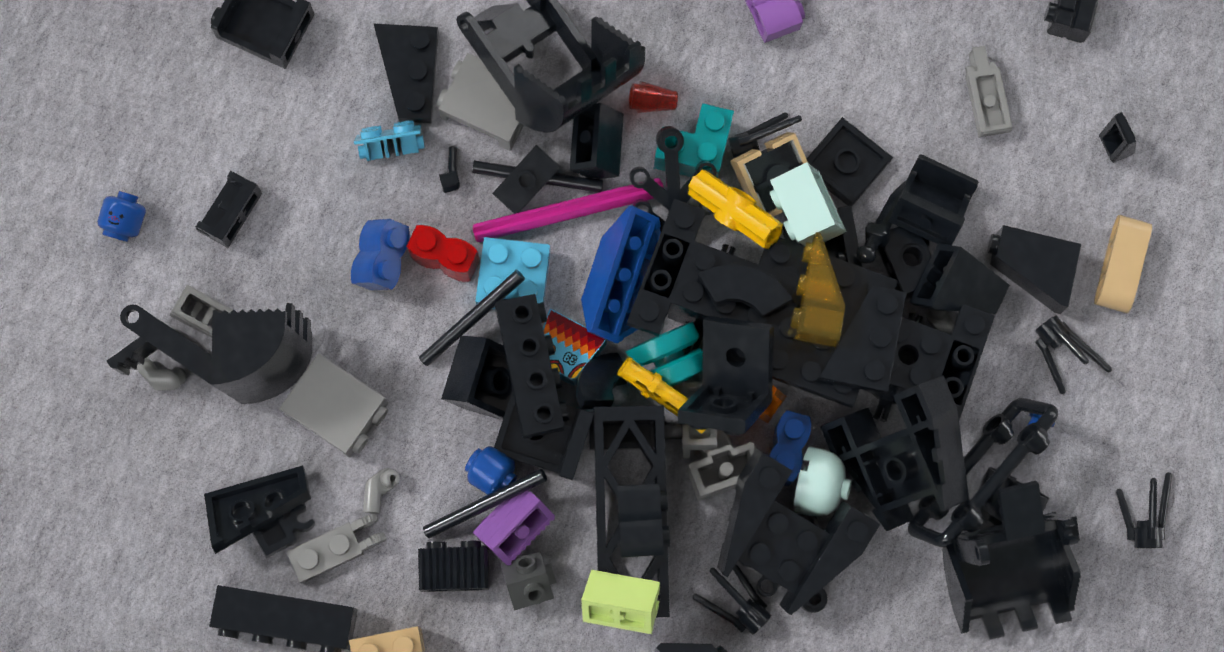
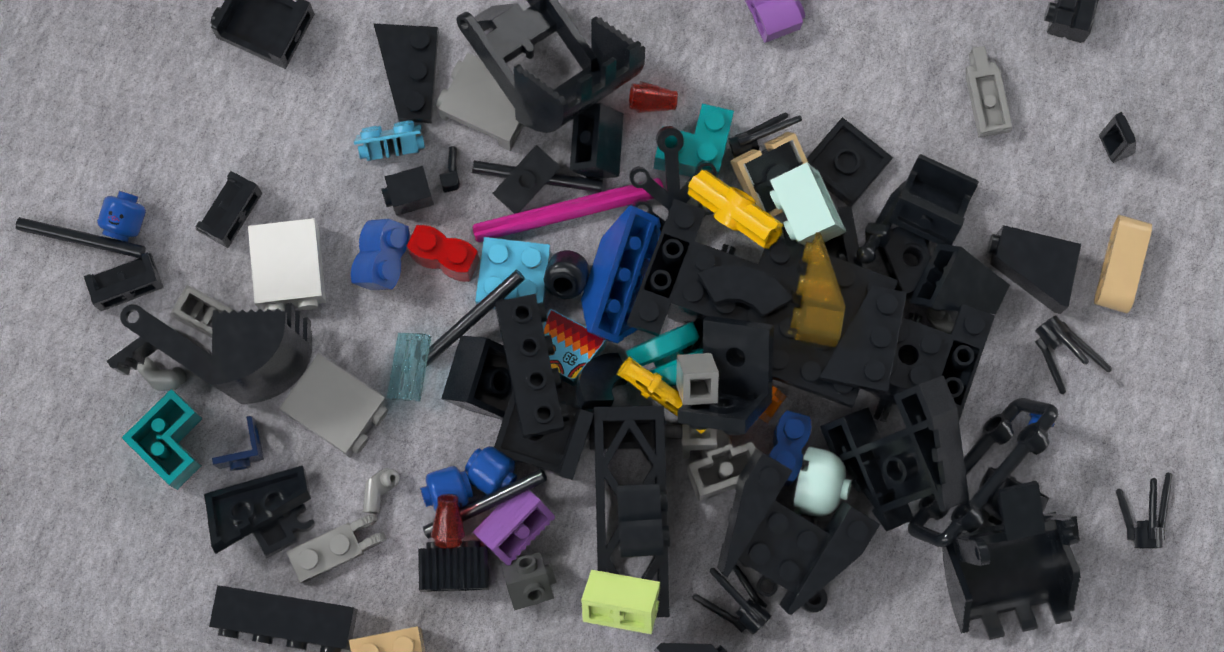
none -> black bar [16,217,146,259]
none -> black hinge [84,252,164,311]
none -> teal brick [121,389,203,490]
none -> dark blue bracket [212,416,264,471]
none -> white brick [248,218,326,312]
none -> black brick [381,166,434,216]
none -> clear light blue tile [387,333,432,402]
none -> blue head [420,466,473,515]
none -> clear red cone [431,494,465,548]
none -> black head [543,250,590,300]
none -> light grey brick [676,353,719,405]

